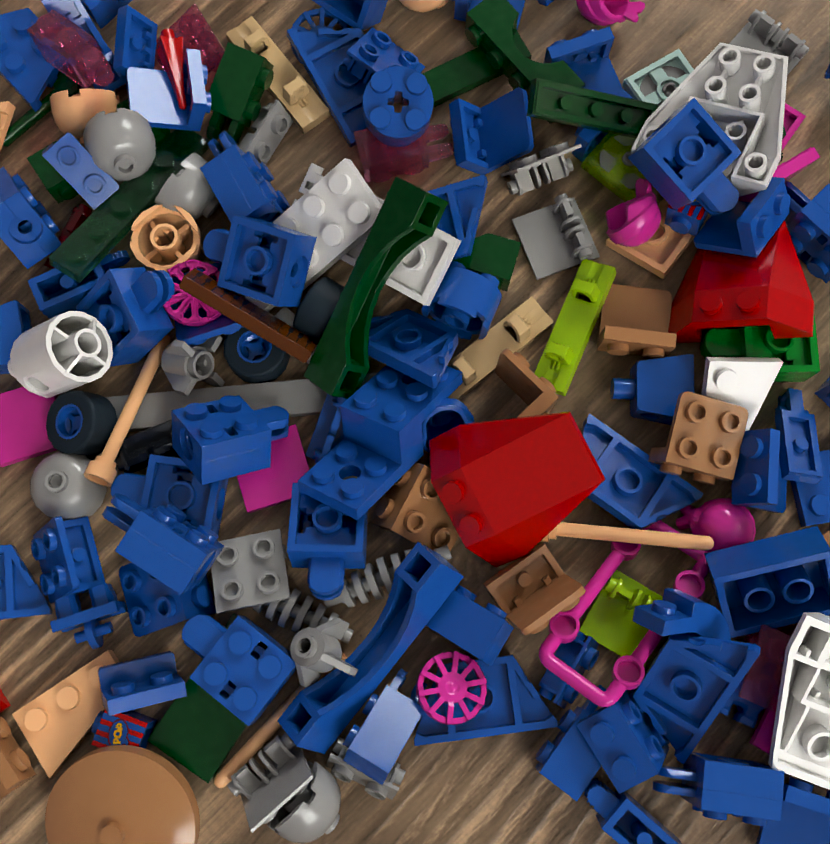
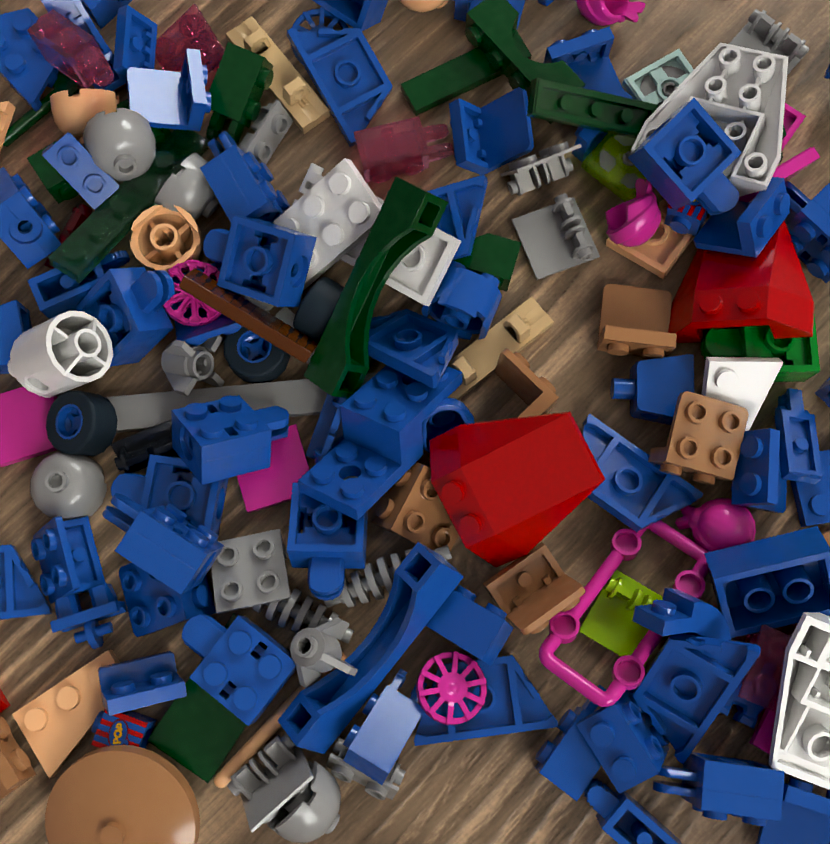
light nougat piece [83,334,170,487] -> none
red piece [156,29,187,110] -> none
blue hinge [343,27,425,104] -> none
blue brick [363,66,434,147] -> none
lime hinge [534,259,617,396] -> none
blue hinge [538,631,599,709] -> none
light nougat piece [540,522,714,551] -> none

